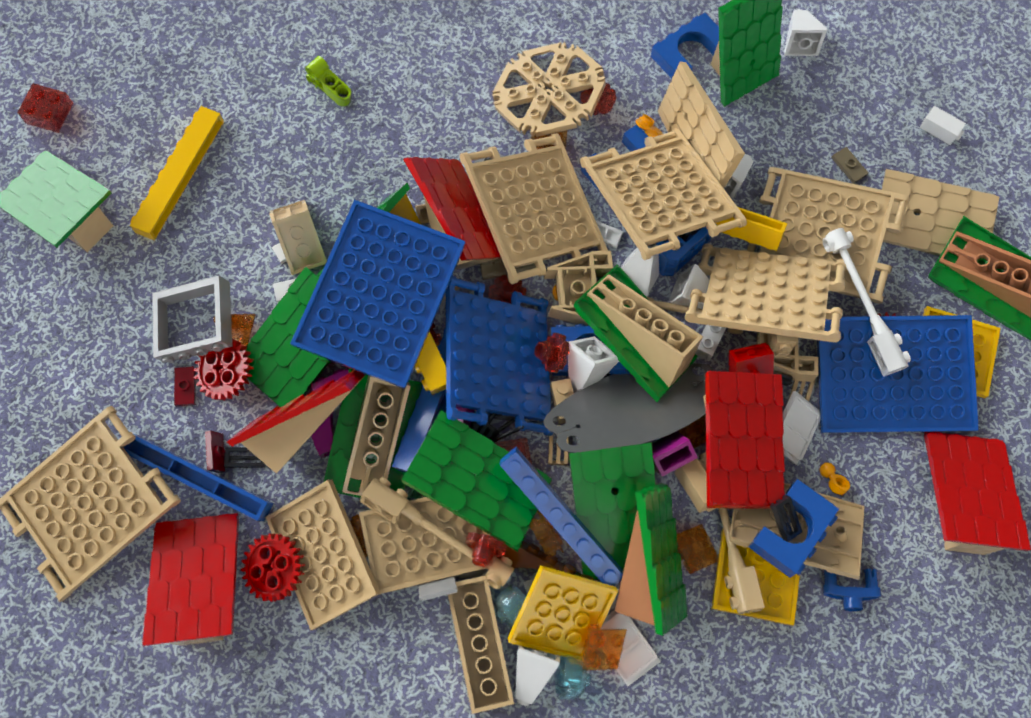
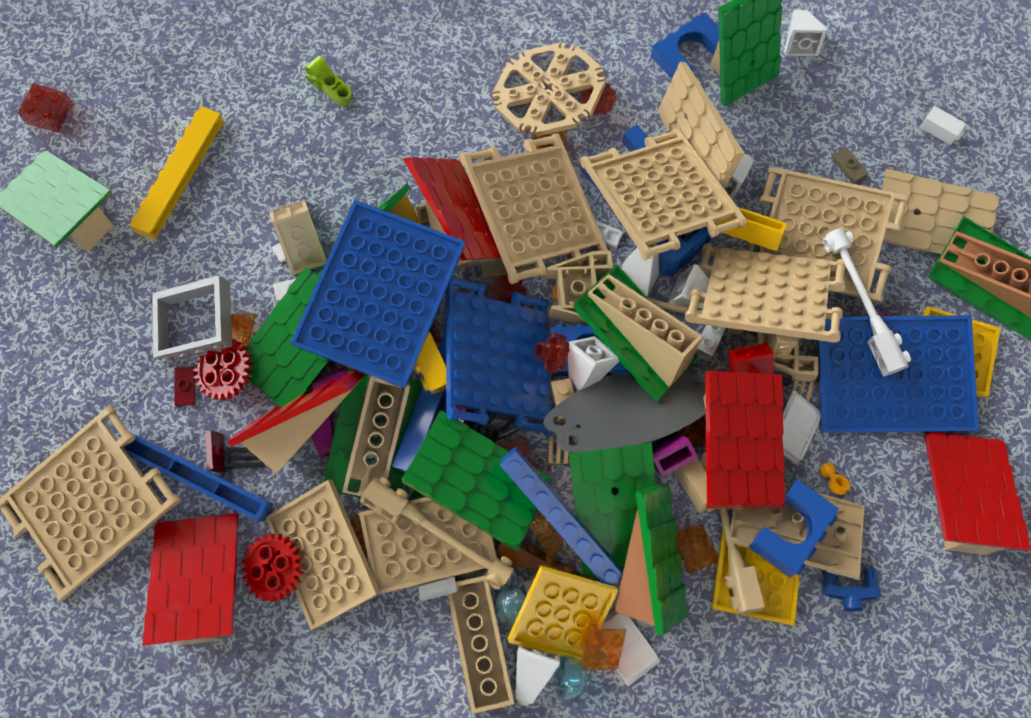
clear red plant [465,532,507,568] -> none
light orange plate [635,114,663,138] -> none
black tile [770,495,803,542] -> none

